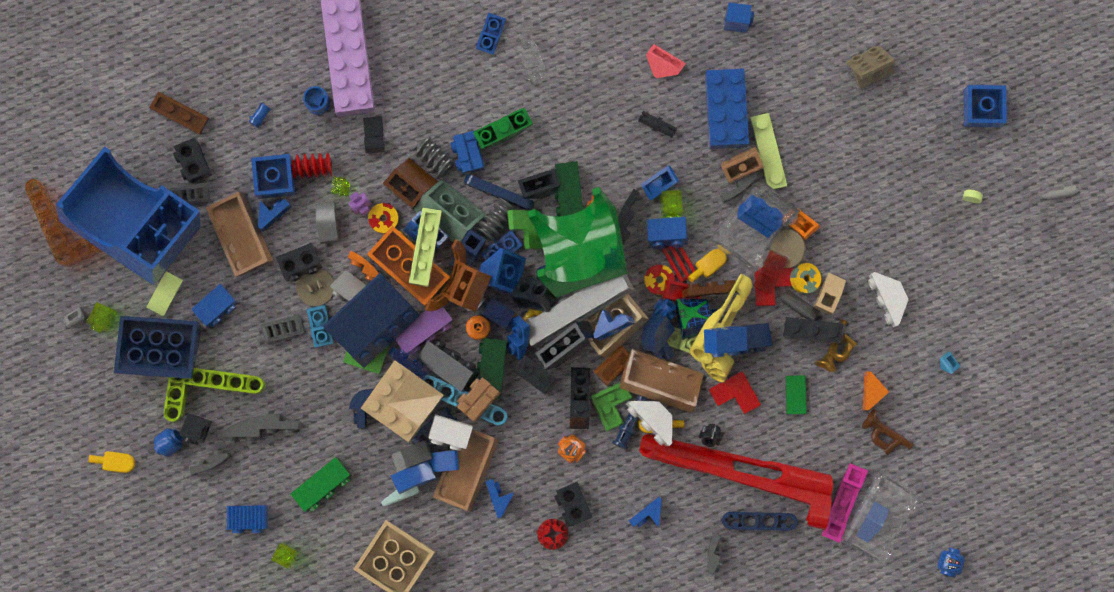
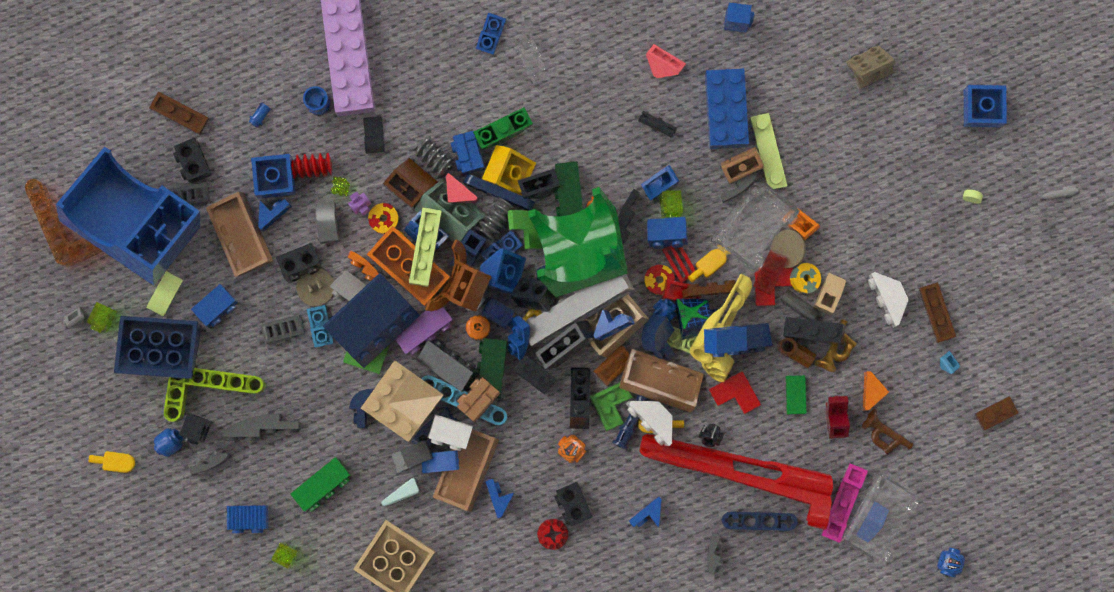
clear blue plate [388,347,427,379] -> none
blue slope [391,461,436,494] -> none
blue brick [737,195,783,238] -> none
none -> coral slope [446,173,478,203]
none -> yellow slope [482,145,536,196]
none -> reddish brown piece [777,338,817,369]
none -> dark red brick [826,396,850,439]
none -> reddish brown plate [919,282,956,343]
none -> reddish brown plate [975,396,1018,431]

